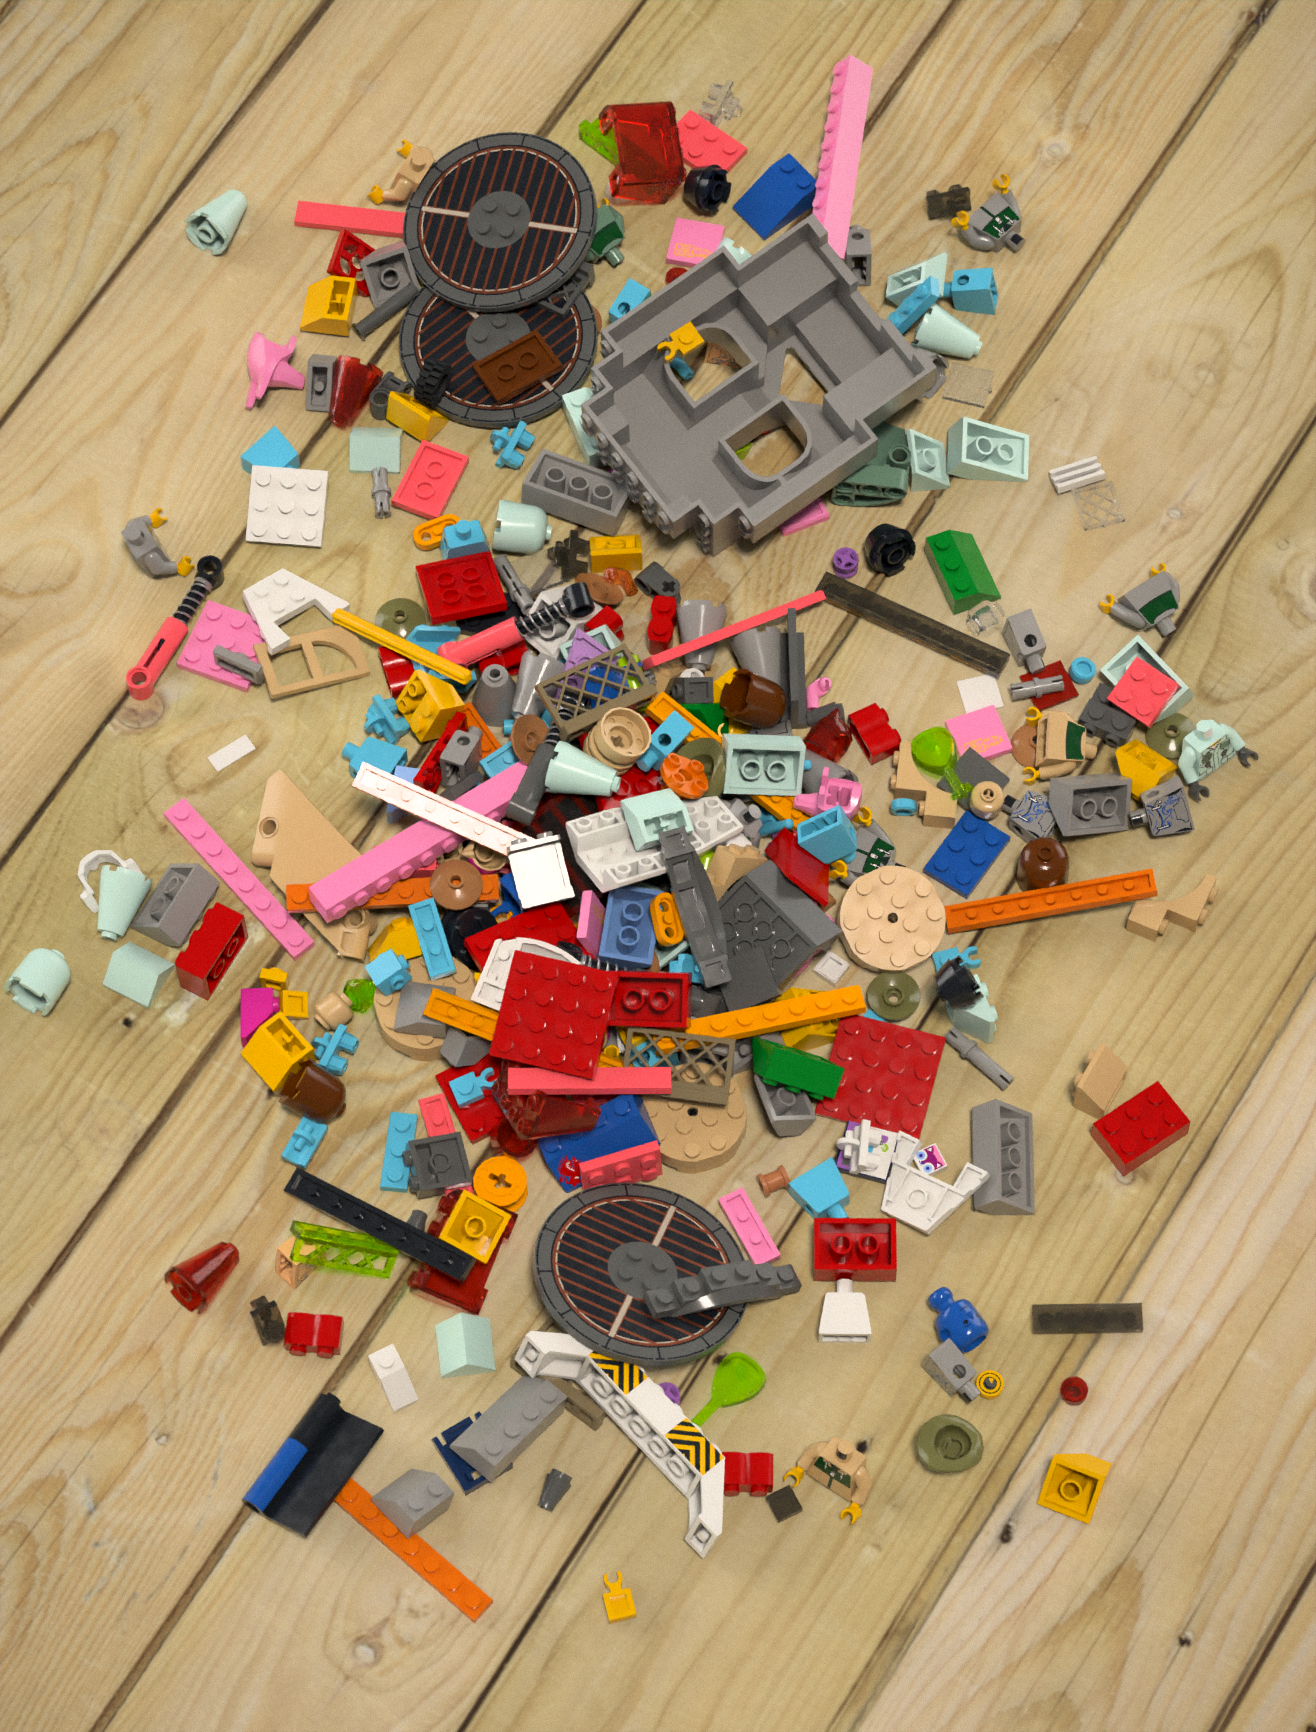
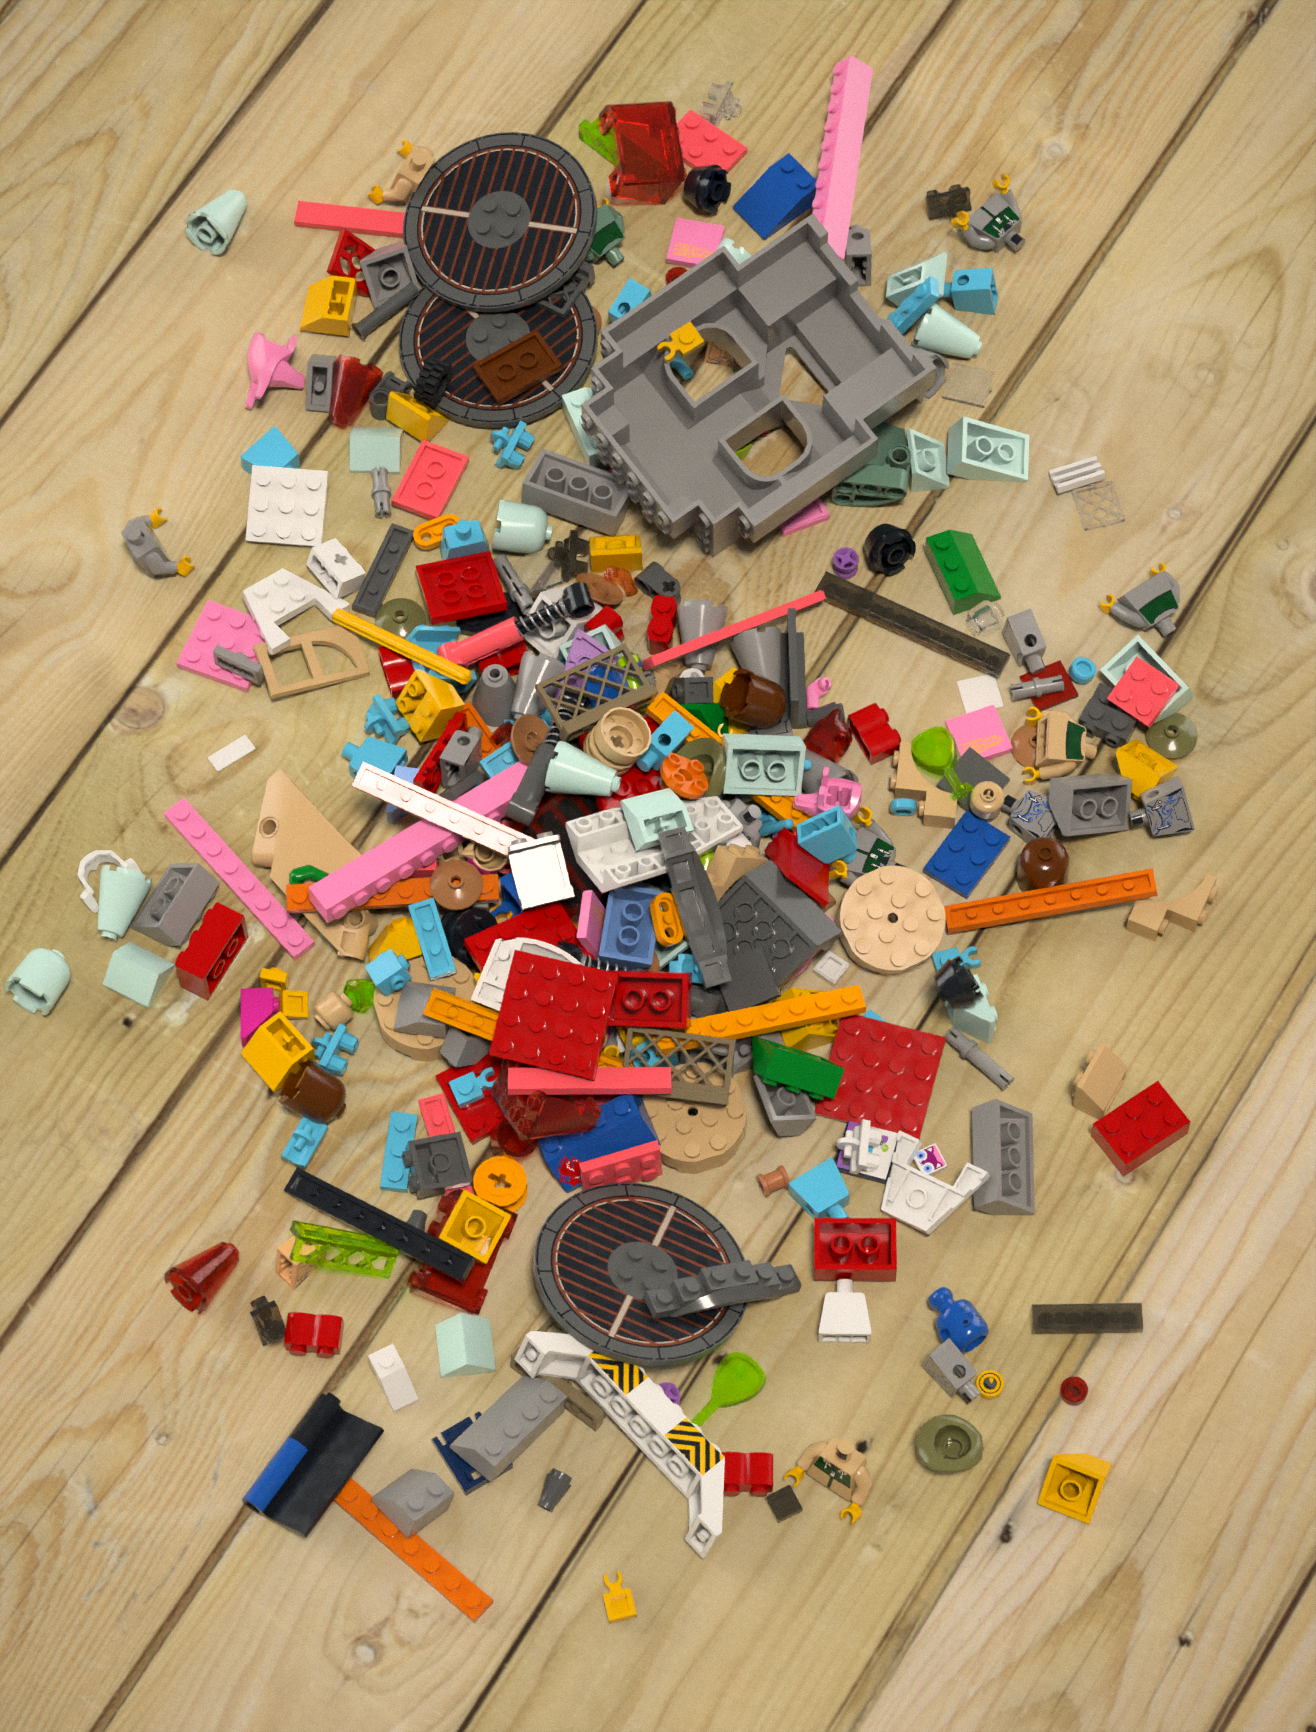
piece [126,555,225,701] -> none
bright pink plate [719,1187,781,1265] -> none
olive dish [867,972,921,1021] -> none
light aqua torso [1178,720,1259,801] -> none
none -> green arm [289,865,329,884]
none -> white brick [306,538,366,599]
none -> dark grey tile [352,523,414,618]
none -> clear red tile [490,721,513,745]

